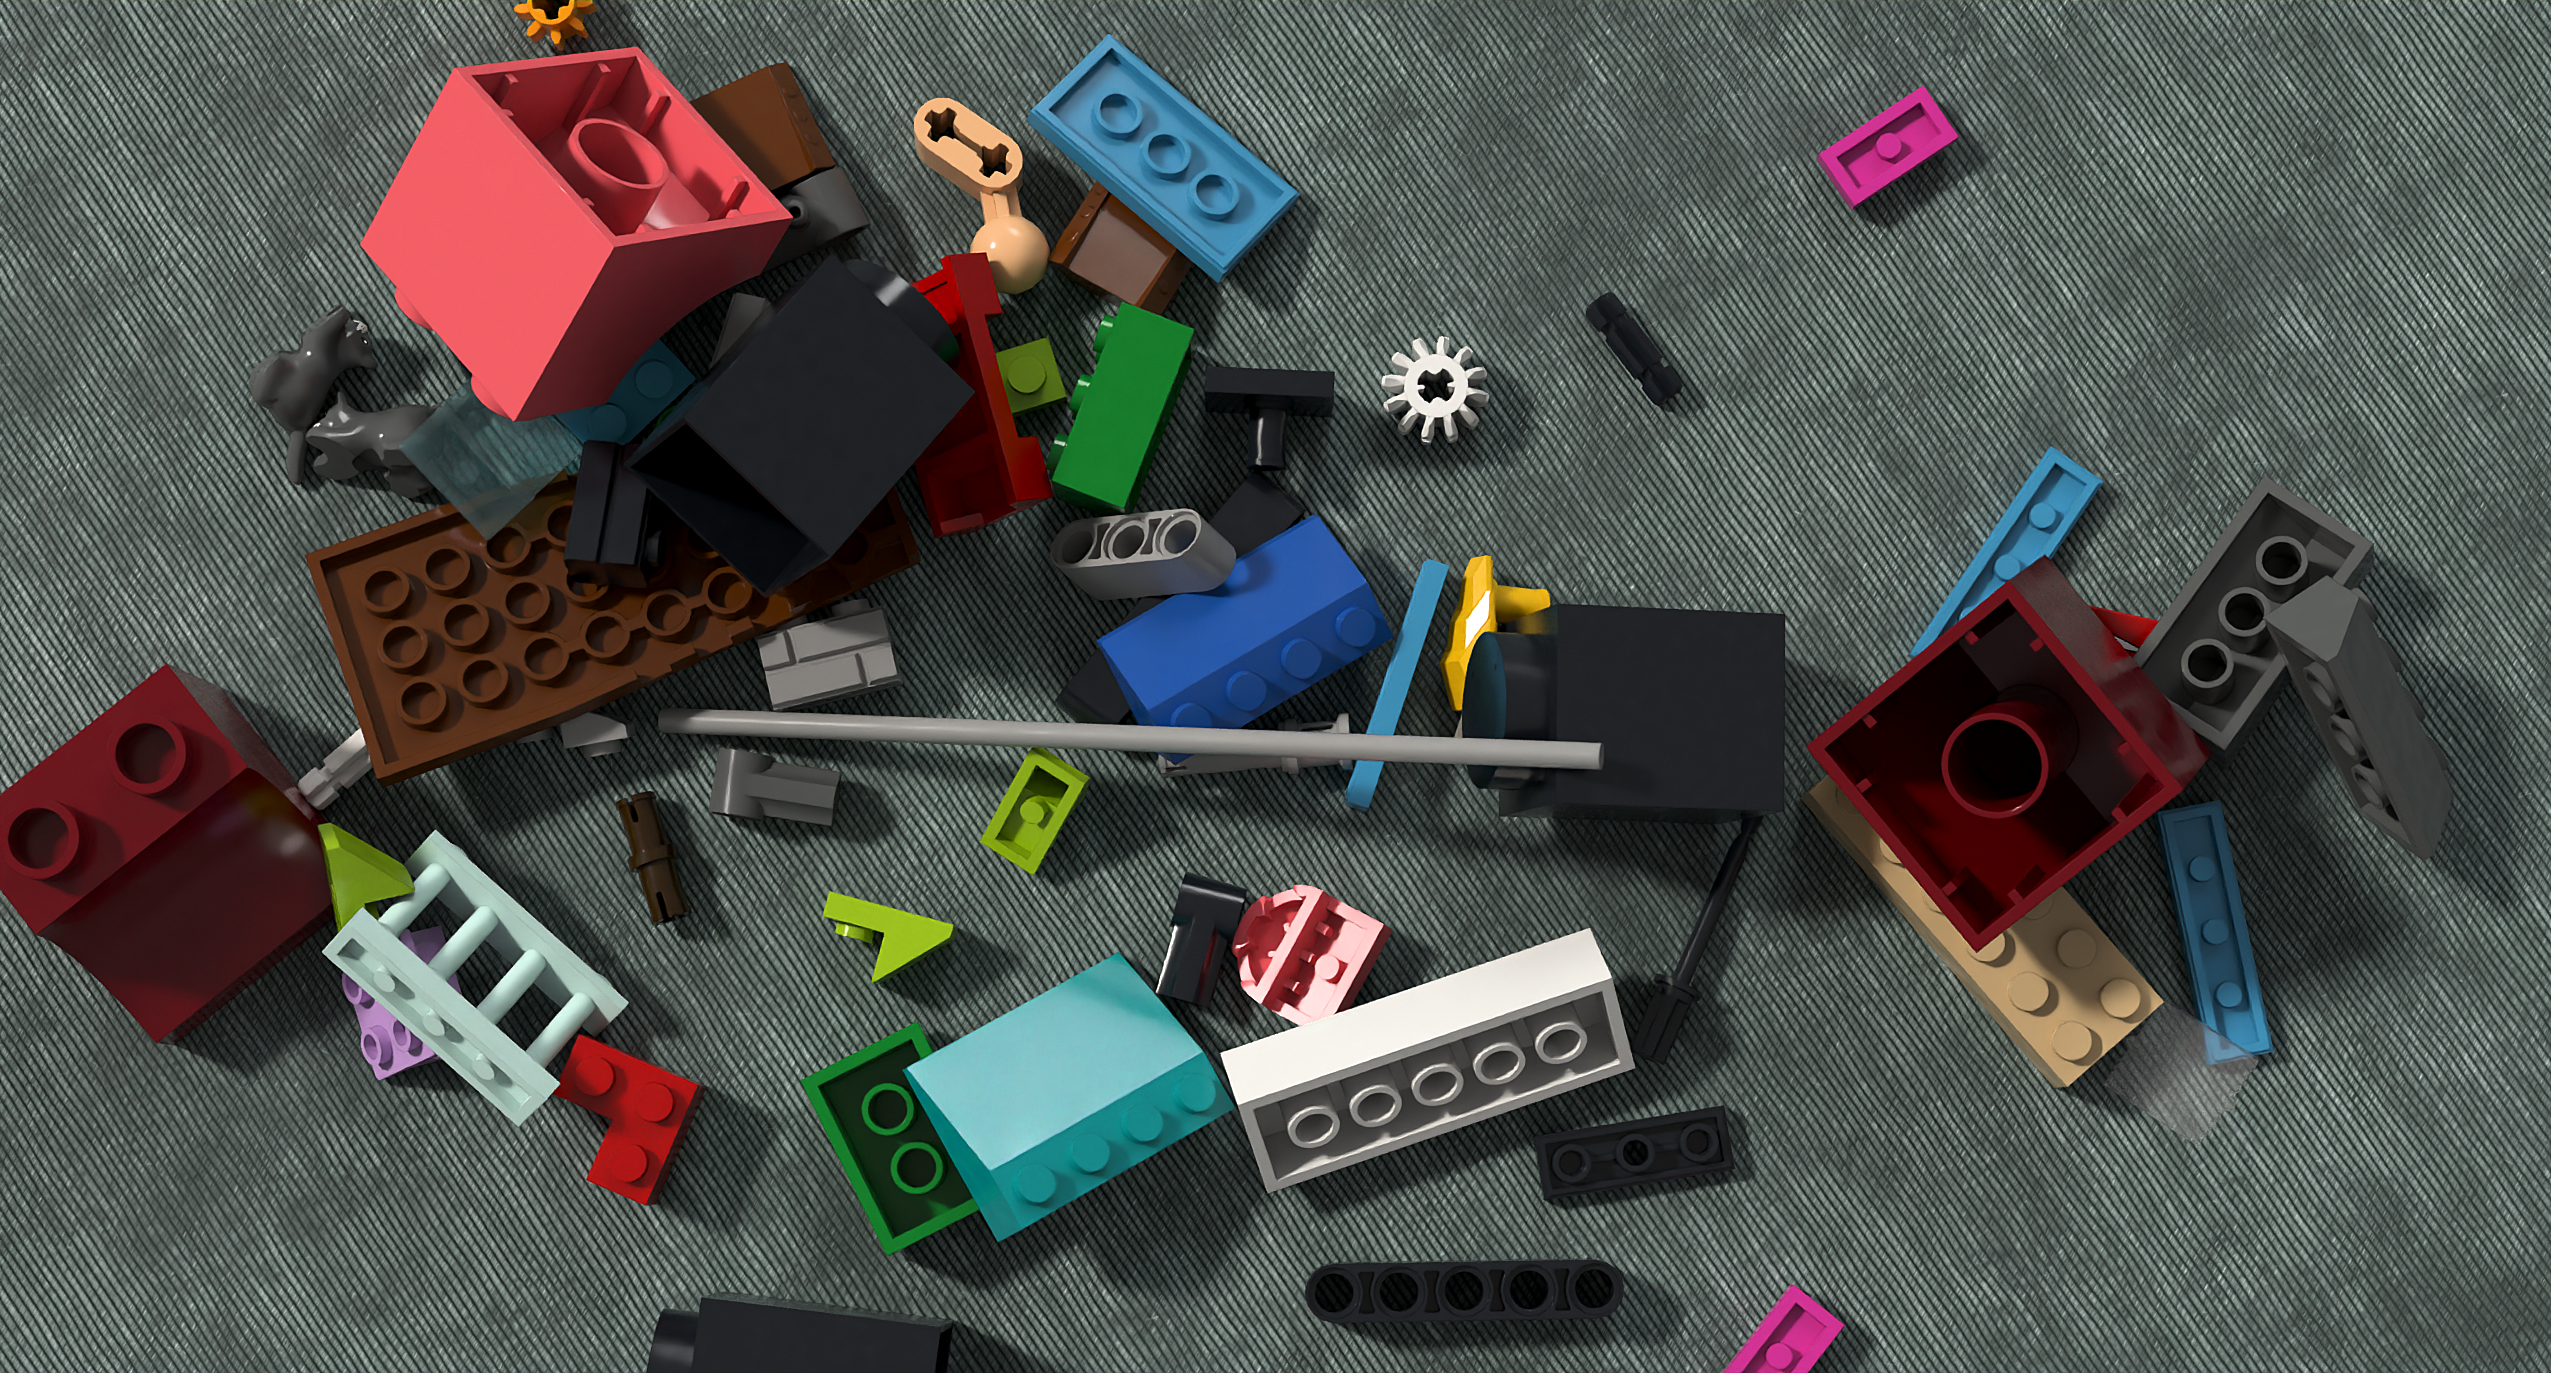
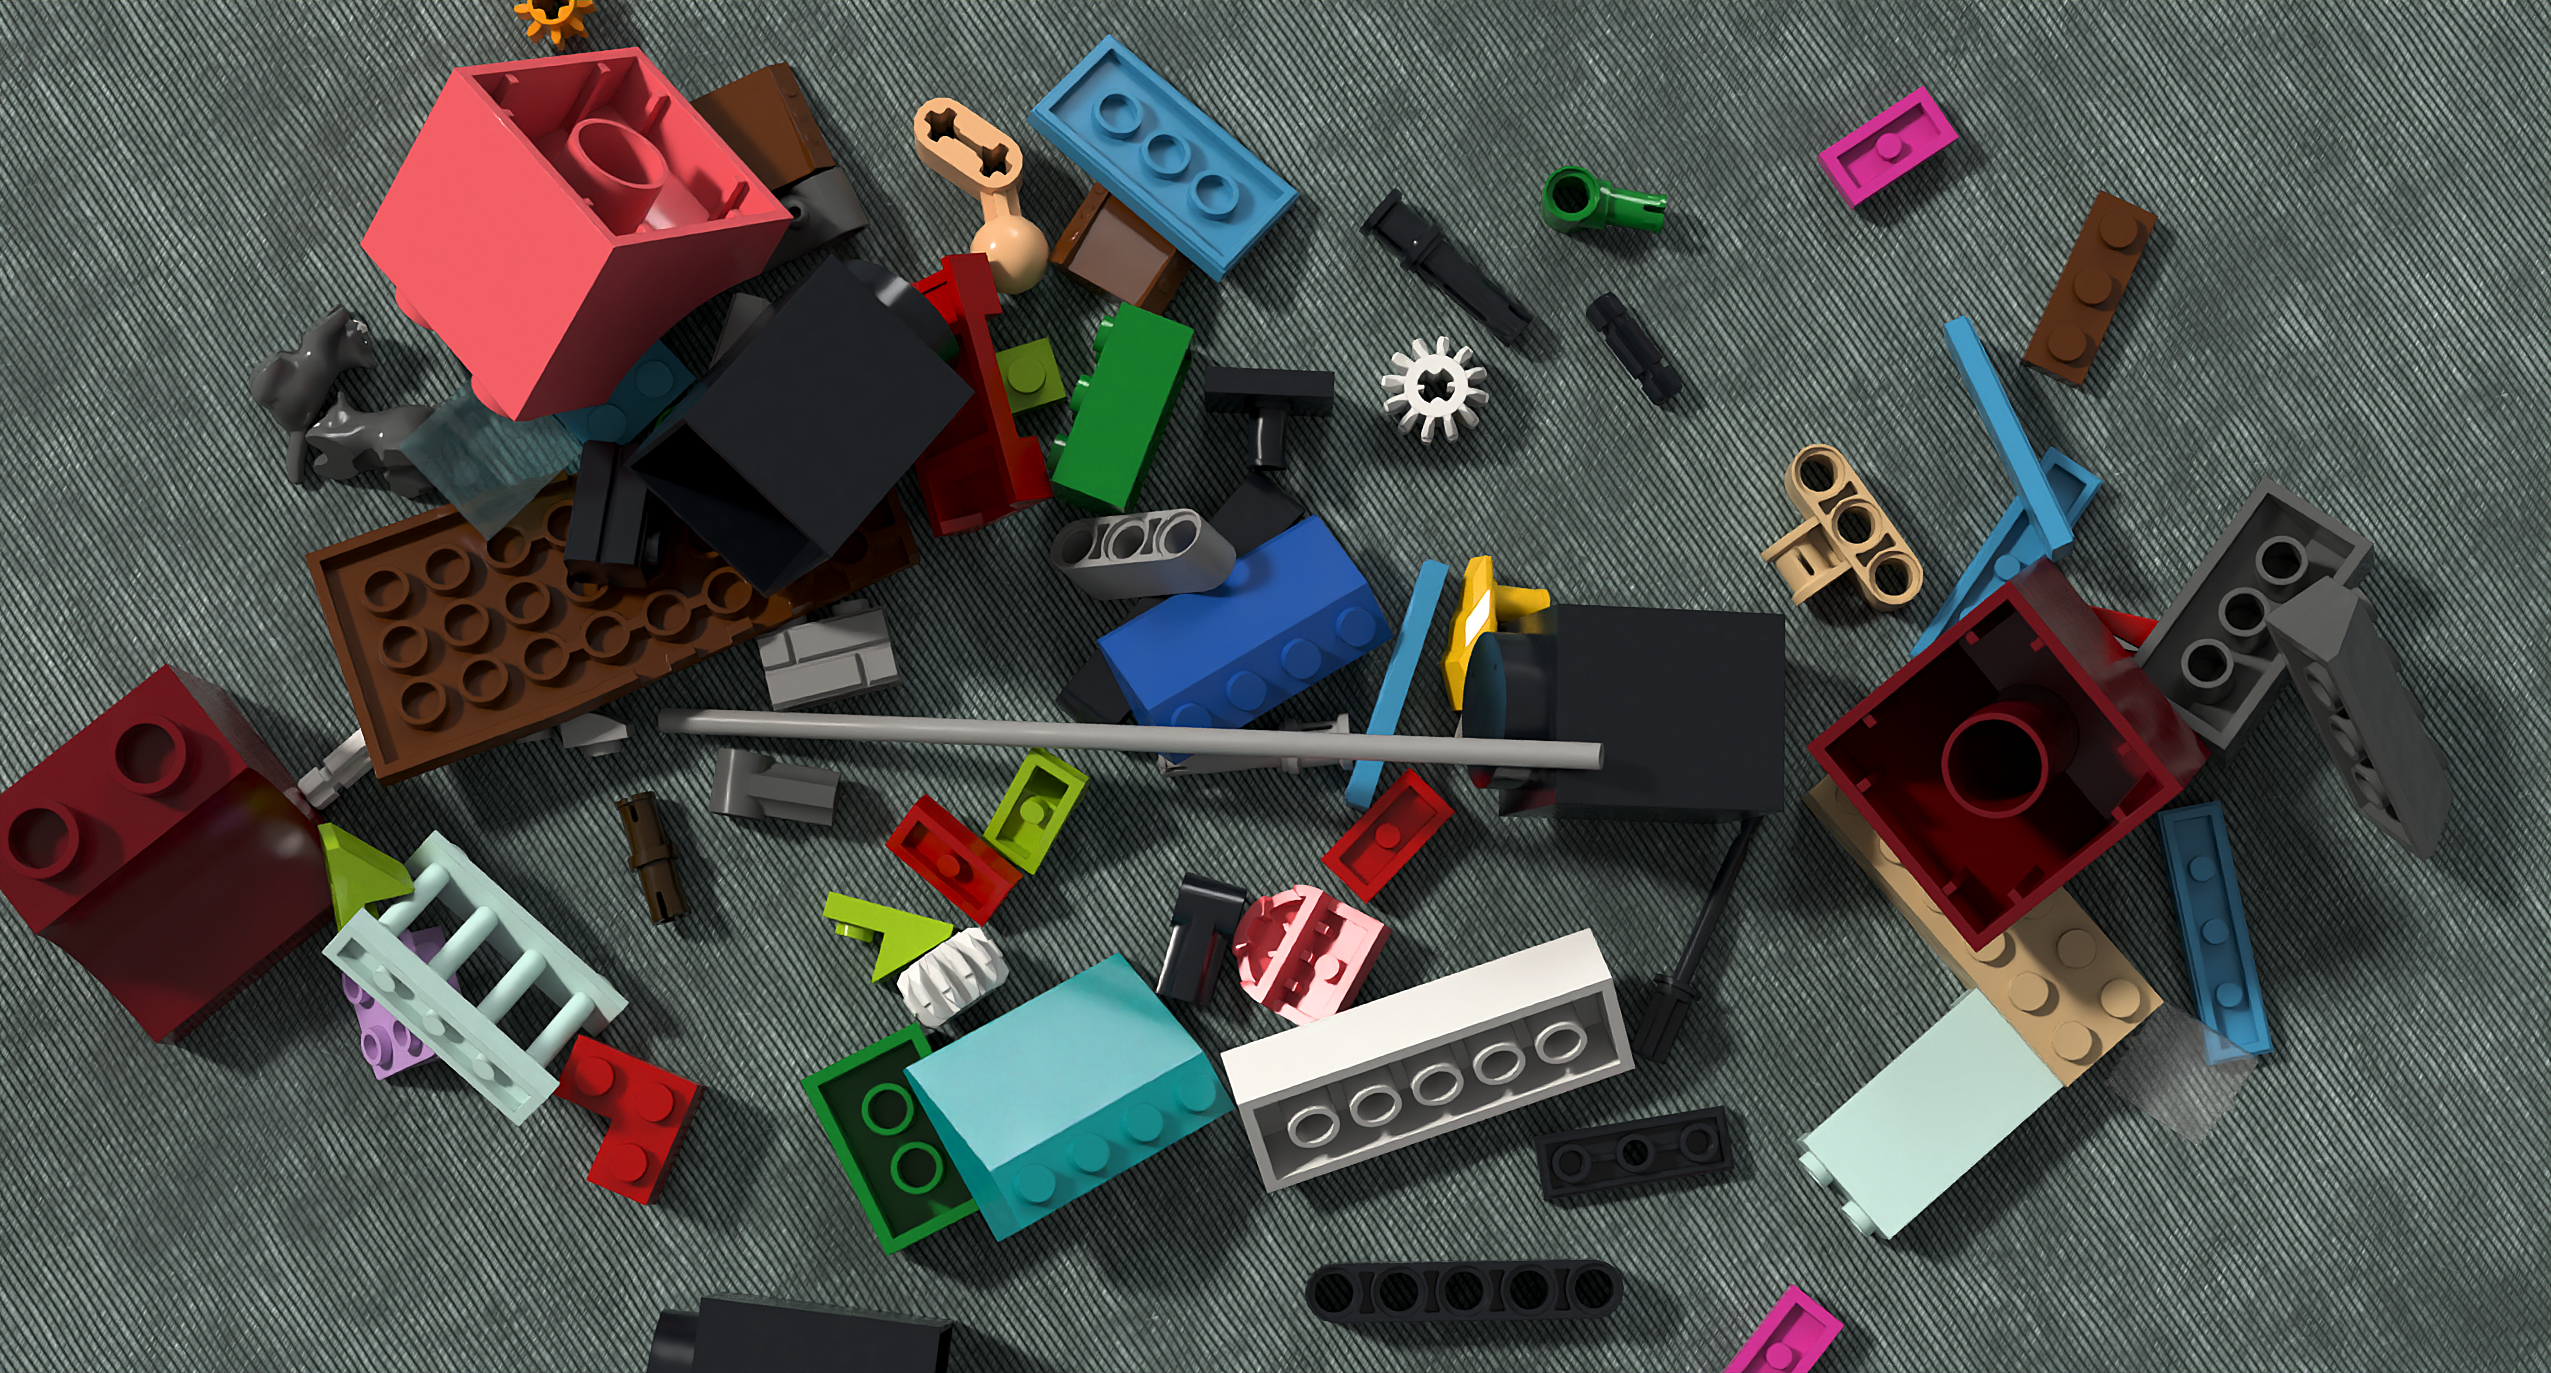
none -> red plate [885,794,1024,927]
none -> white gear [897,928,1009,1029]
none -> red plate [1320,767,1455,905]
none -> black pin [1359,188,1534,349]
none -> green pin [1540,166,1667,235]
none -> tan piece [1760,444,1923,612]
none -> light aqua panel [1796,988,2064,1240]
none -> dark azure tile [1944,315,2075,563]
none -> reddish brown plate [2019,190,2158,390]

